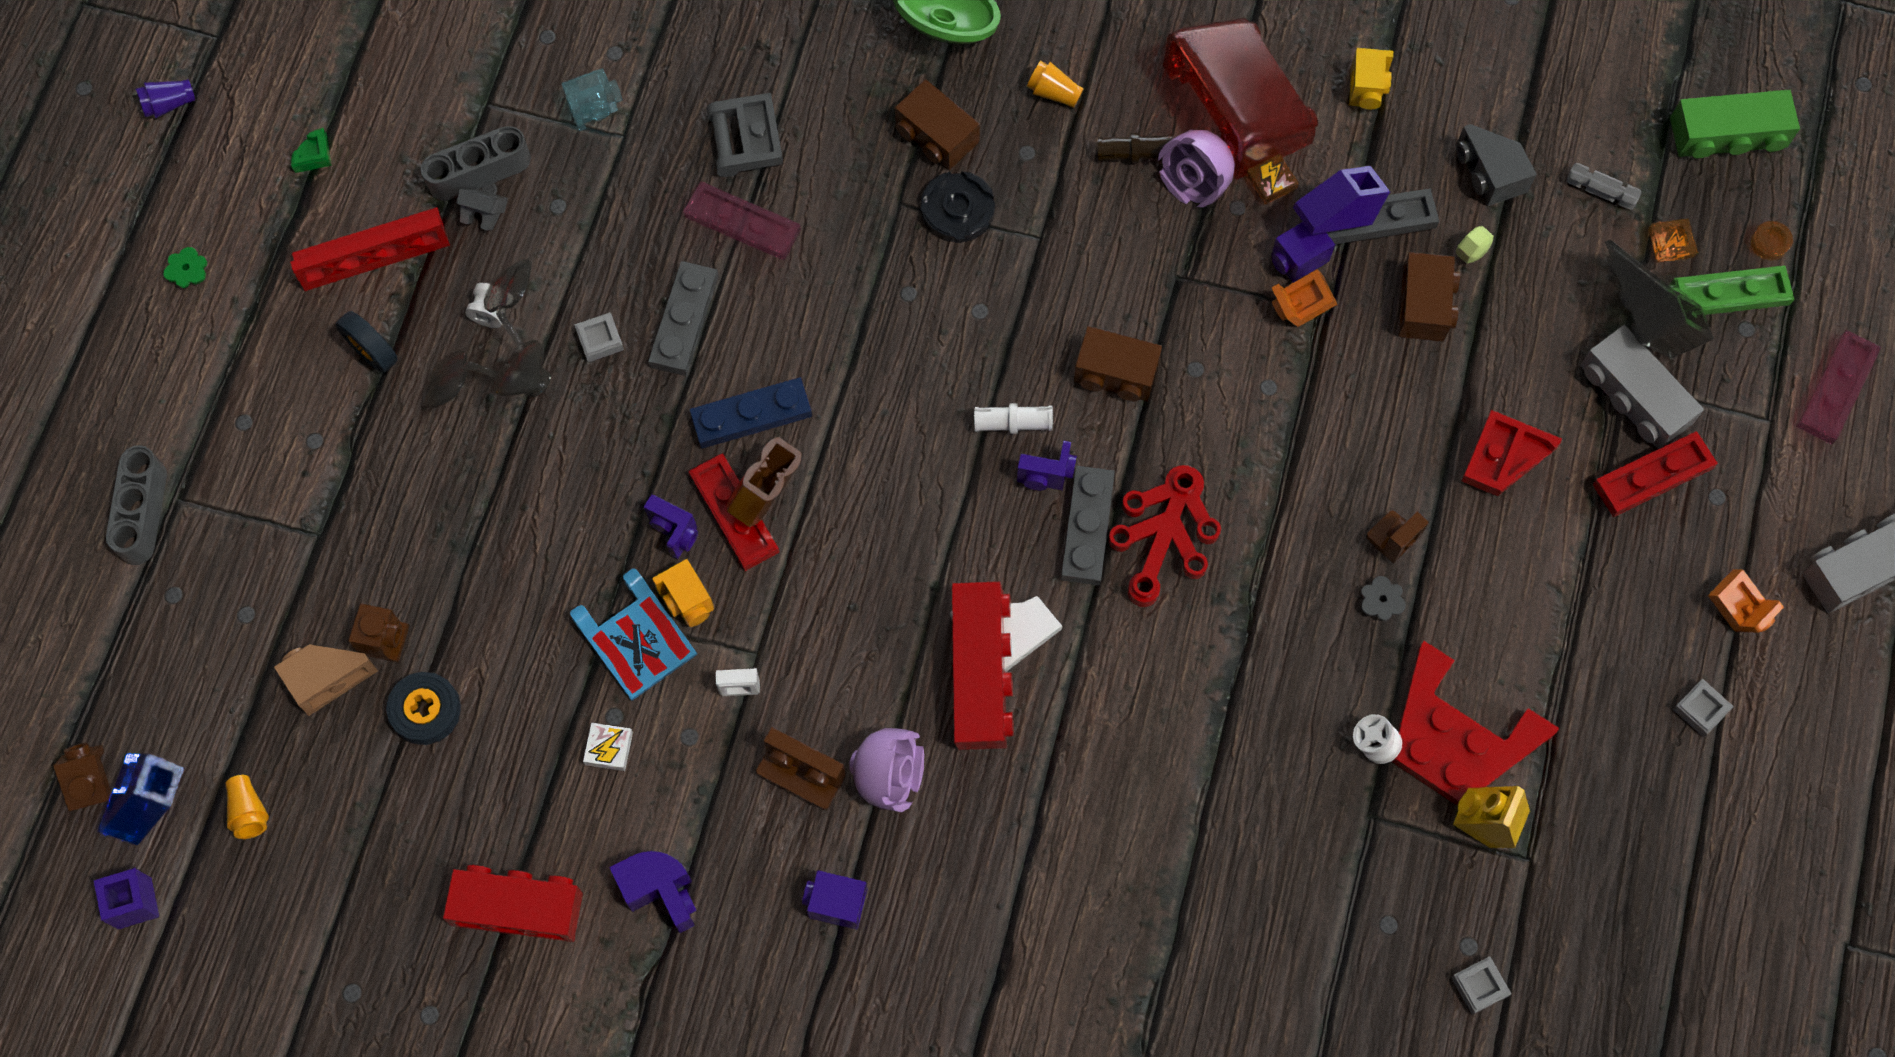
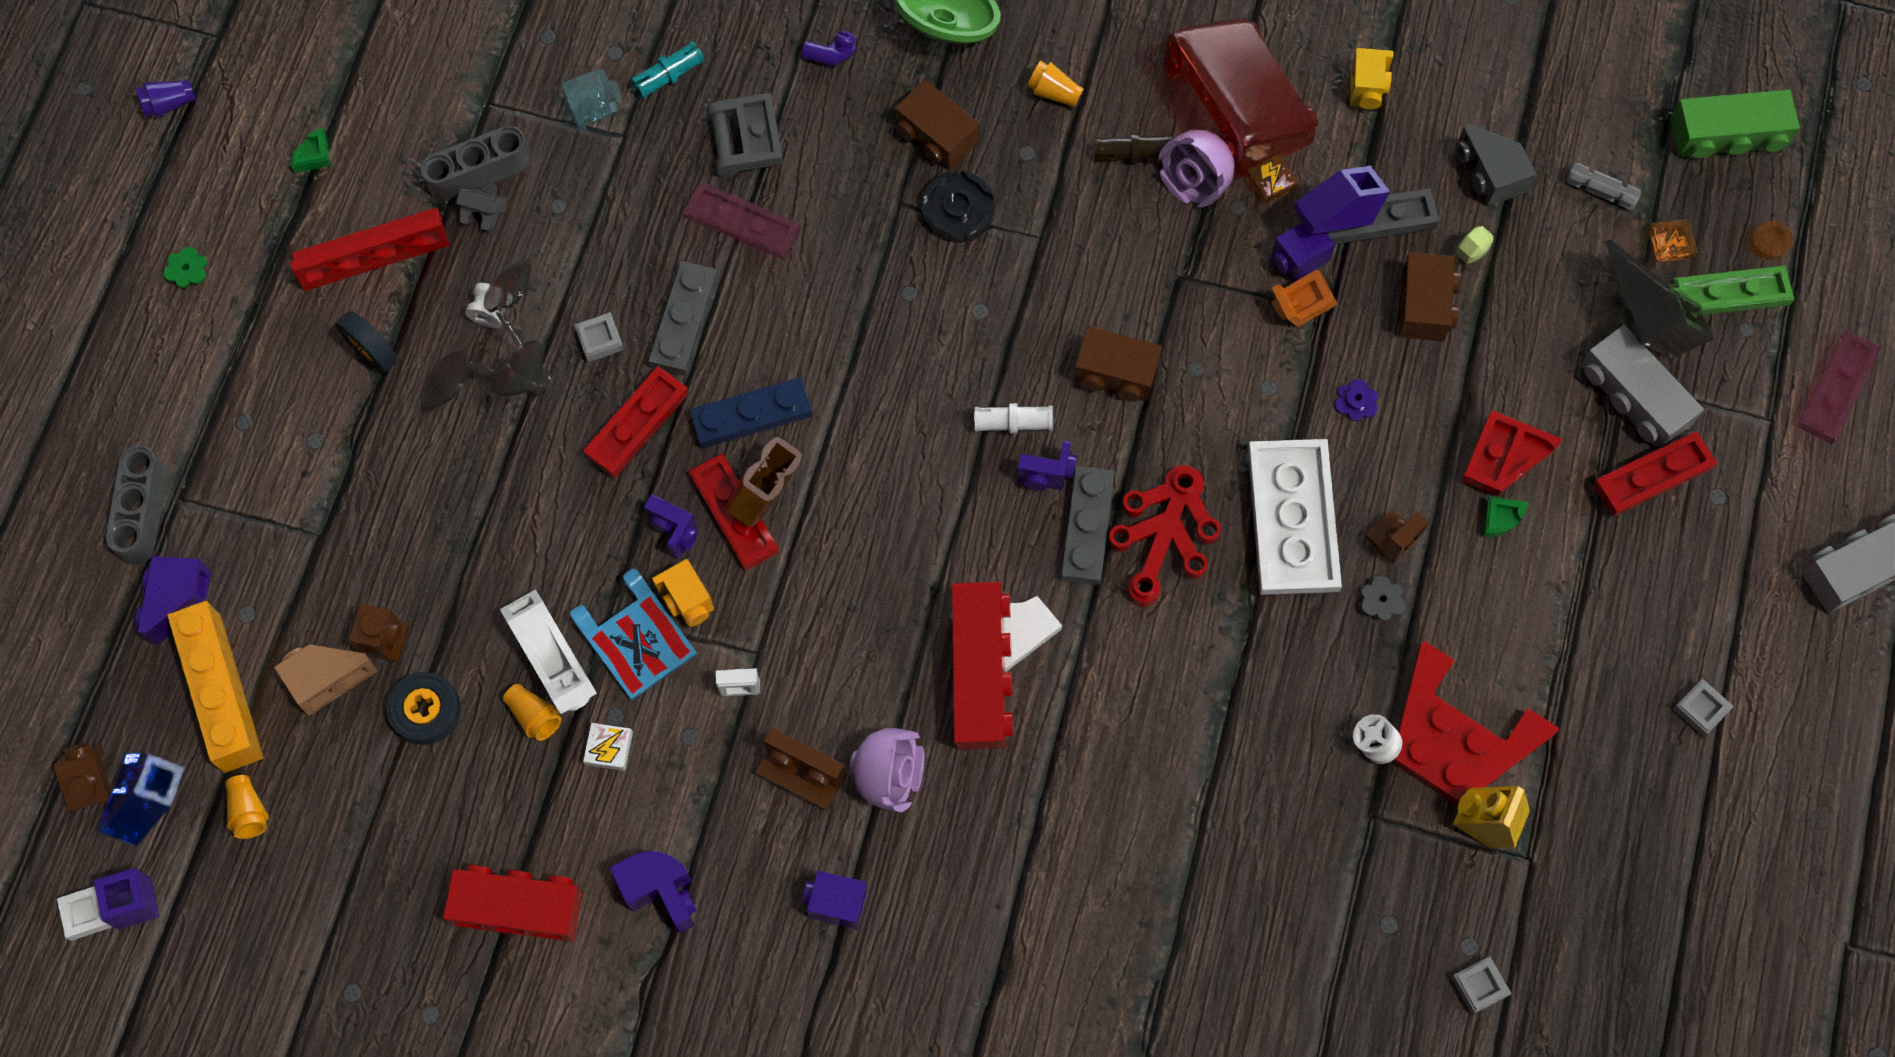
orange bracket [1708,569,1784,633] -> none
none -> white plate [57,886,112,941]
none -> dark purple slope [135,556,211,645]
none -> light orange brick [167,601,264,773]
none -> white arch [500,590,597,714]
none -> light orange cone [503,684,561,741]
none -> red plate [583,366,689,479]
none -> teal pin [630,41,705,99]
none -> dark purple arm [802,31,856,66]
none -> white plate [1248,439,1342,595]
none -> dark purple plant [1335,379,1378,422]
none -> green tile [1483,496,1528,538]

